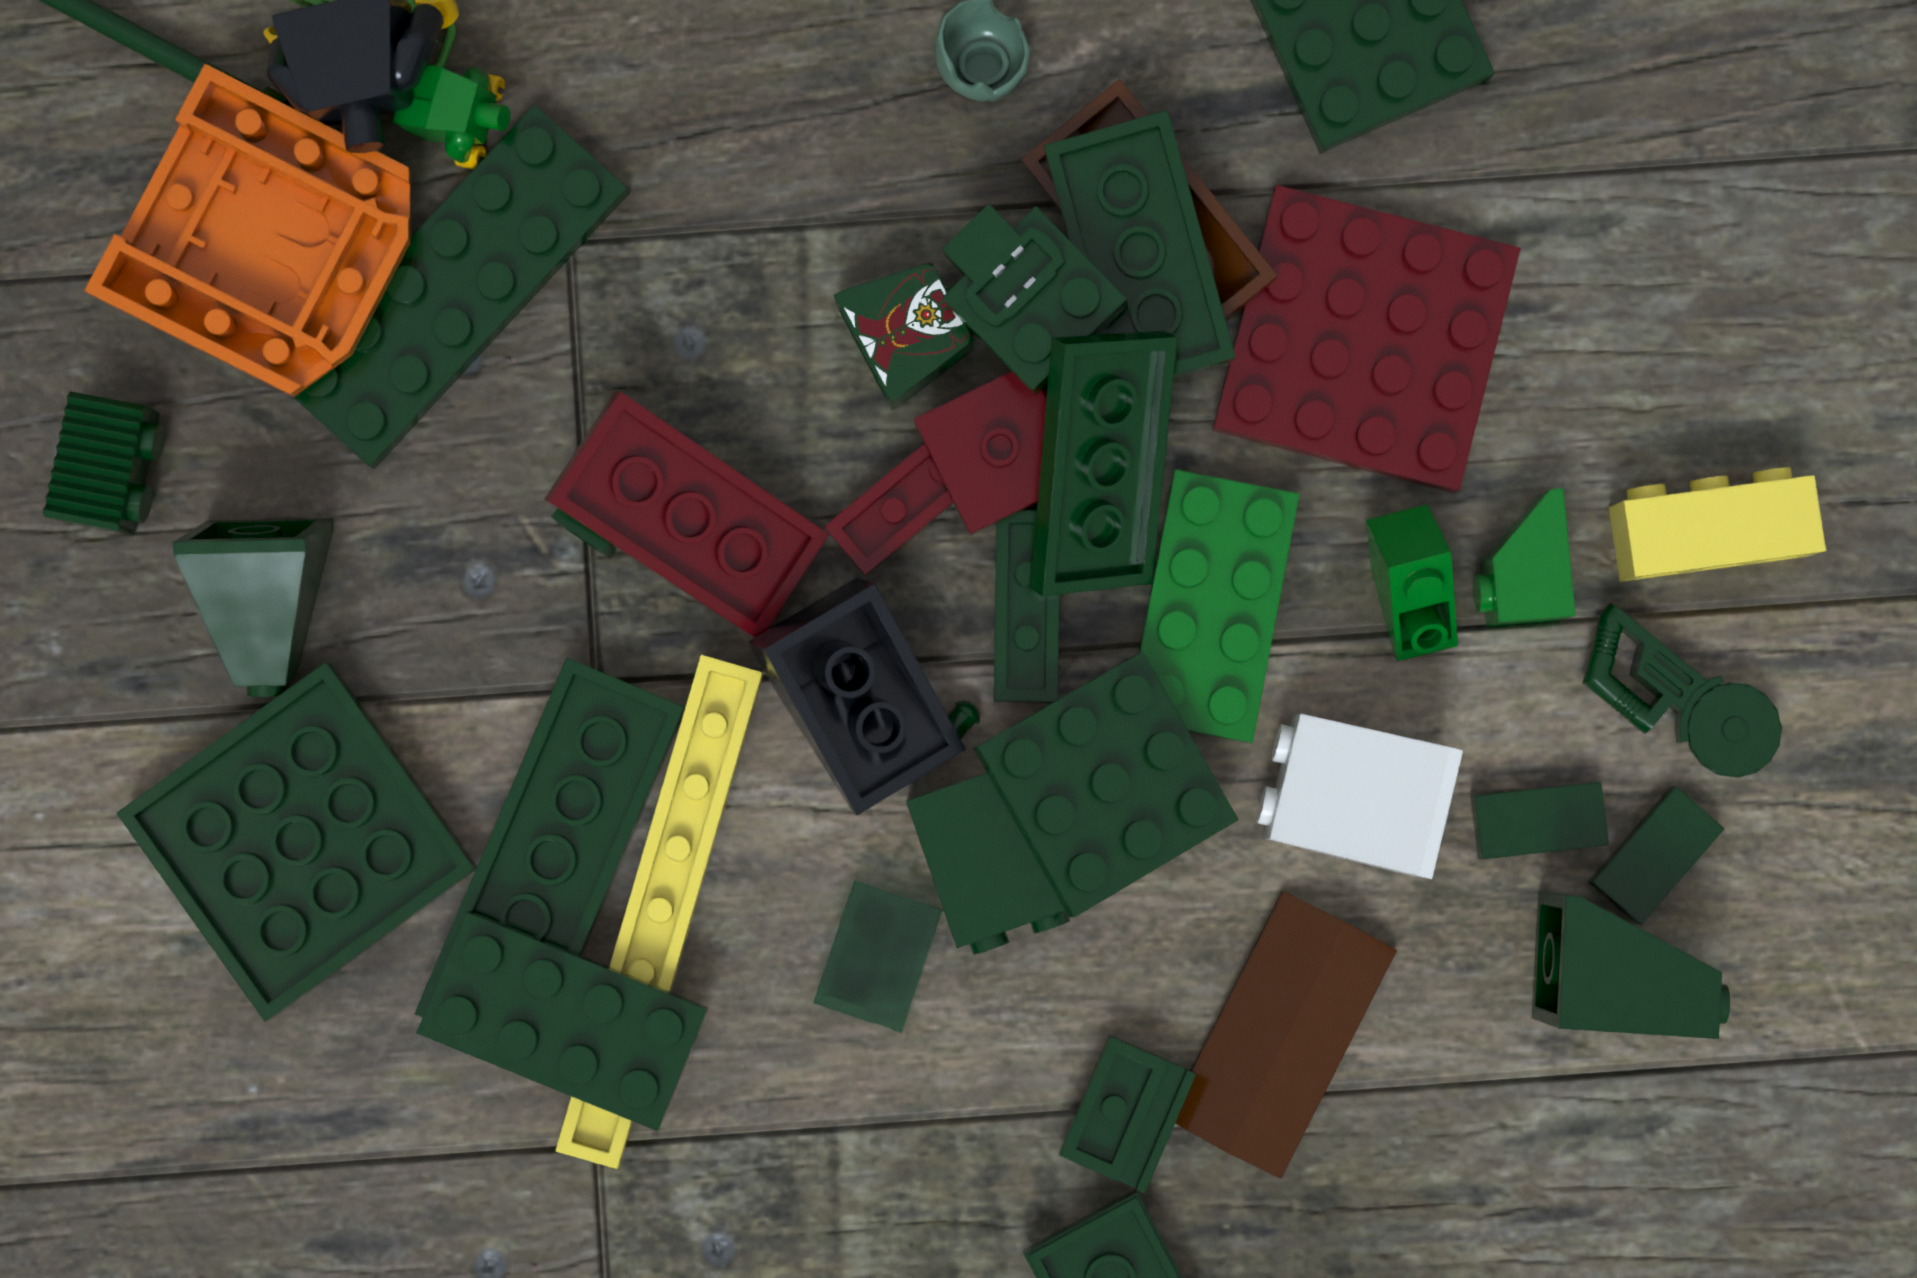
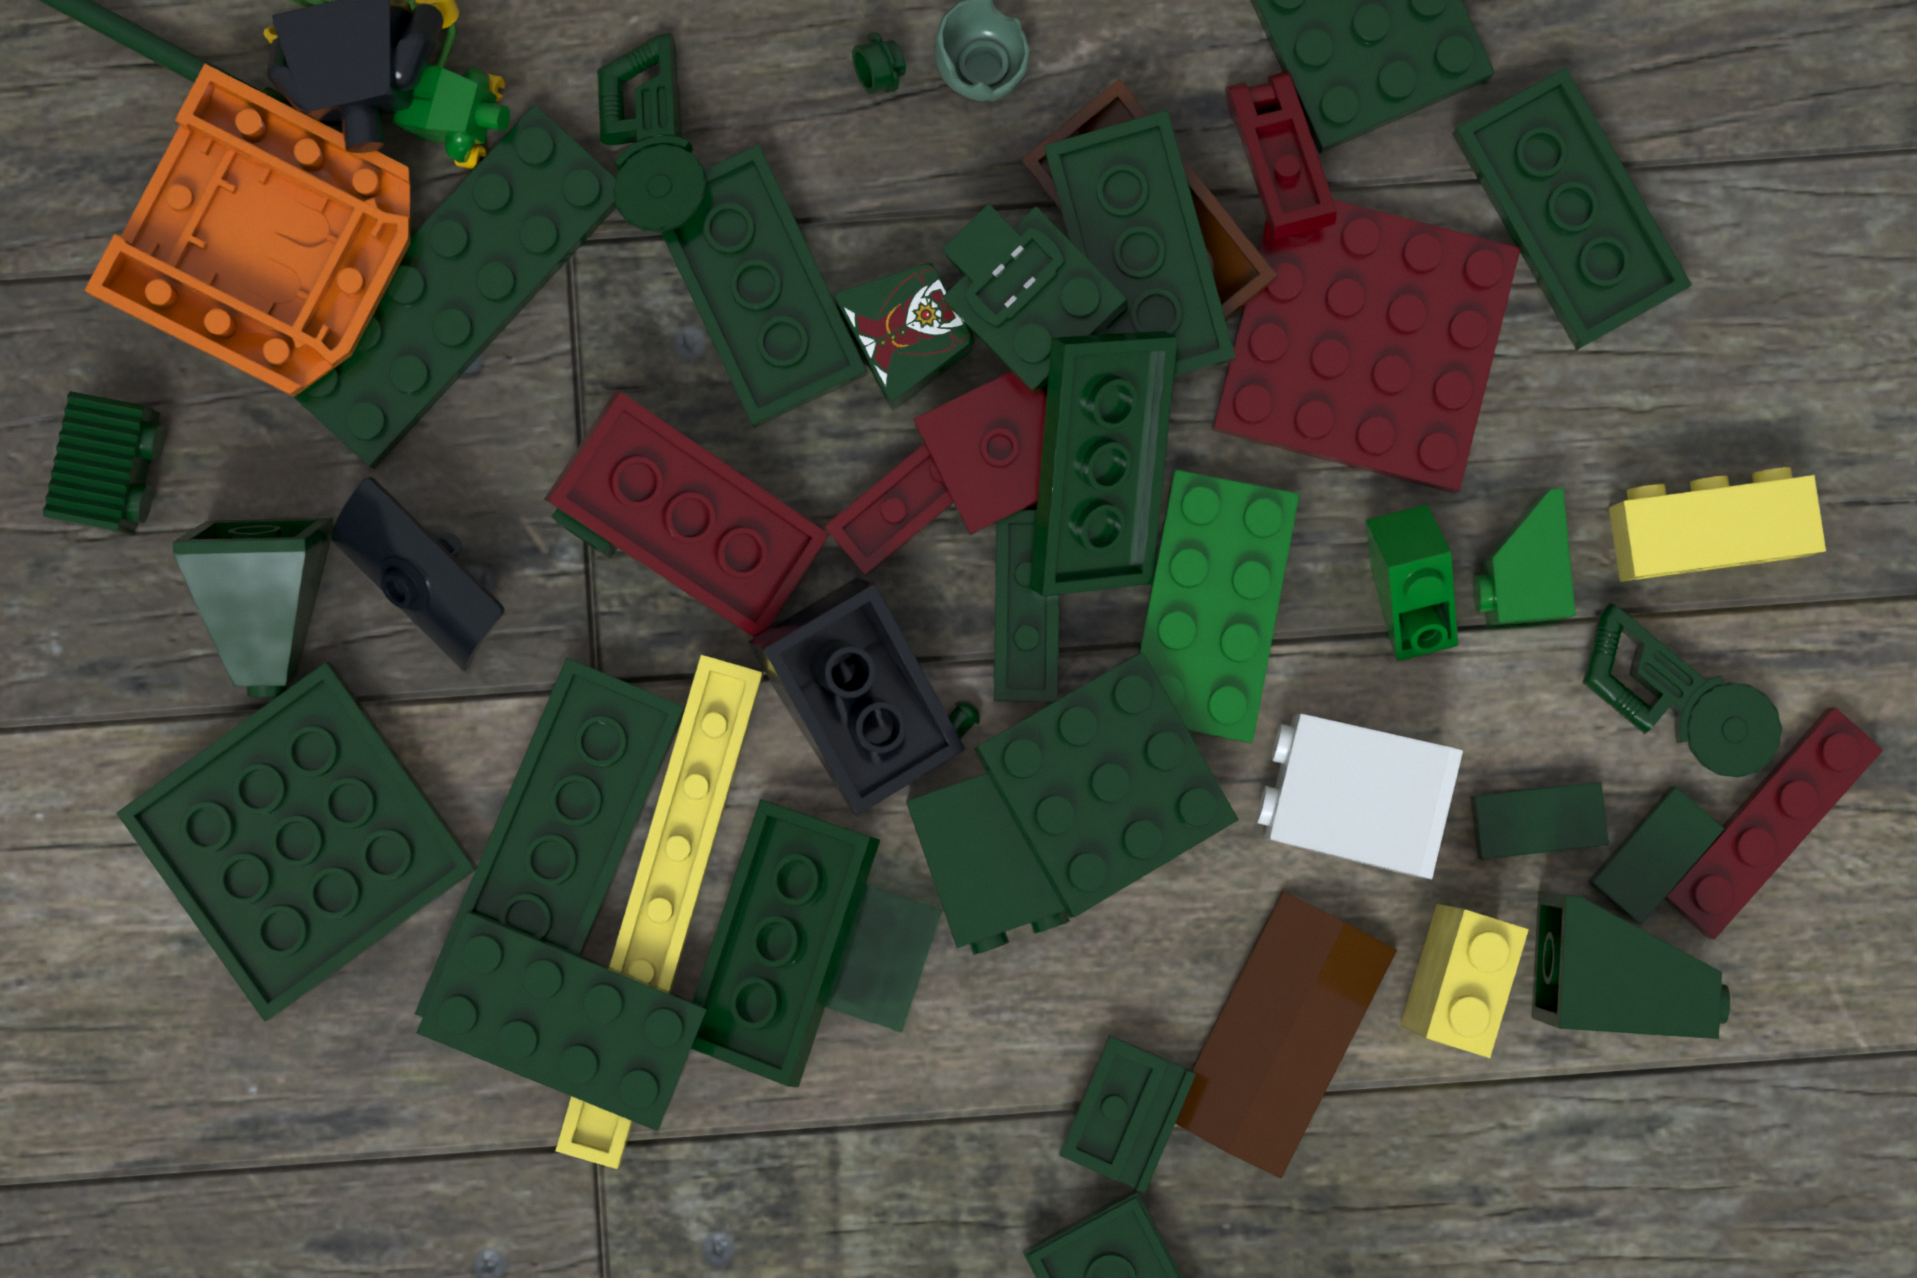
none -> black shield [332,477,504,672]
none -> dark green piece [597,33,708,233]
none -> dark green plate [661,144,868,428]
none -> dark green plate [692,799,880,1087]
none -> dark green plate [852,32,906,94]
none -> dark red plate [1225,71,1337,240]
none -> light yellow brick [1400,904,1529,1058]
none -> dark green plate [1452,67,1692,351]
none -> dark red plate [1664,707,1883,940]

